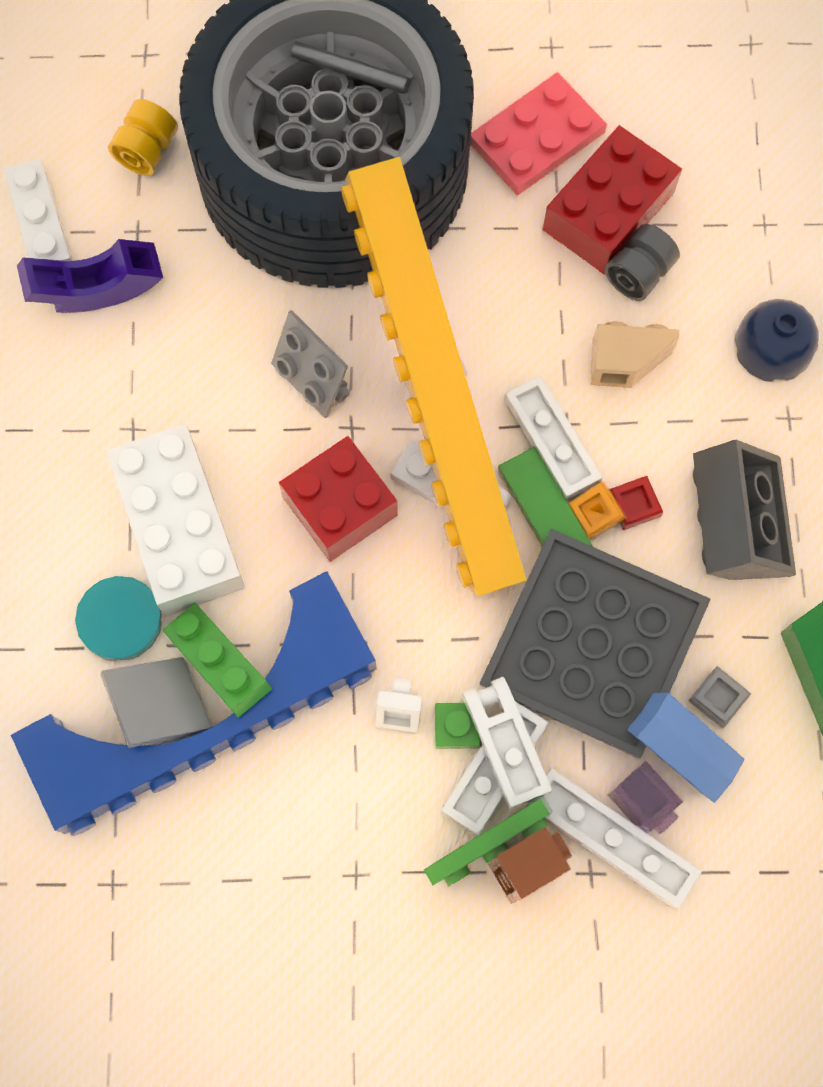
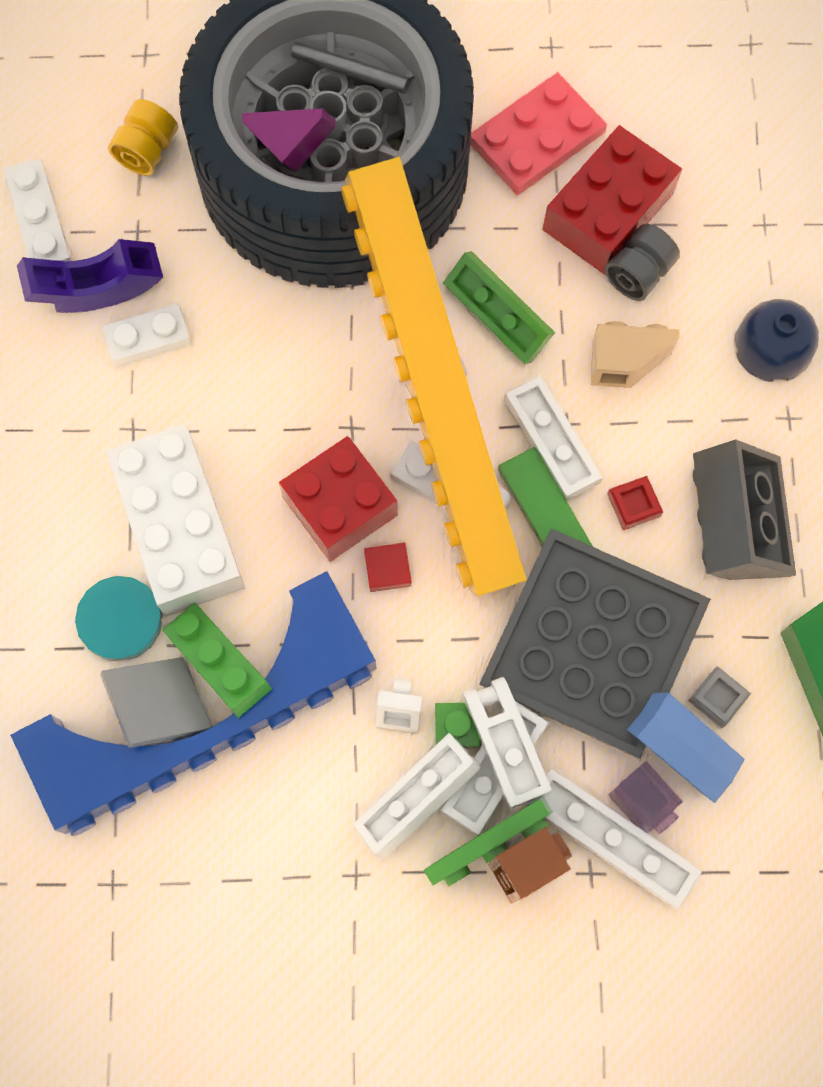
light grey hinge [271,310,350,418] -> none
light orange tile [568,481,627,540] -> none
none -> white plate [101,303,192,368]
none -> magenta slope [242,108,335,171]
none -> white plate [352,733,481,861]
none -> red tile [364,542,412,592]
none -> bright green plate [443,251,556,364]

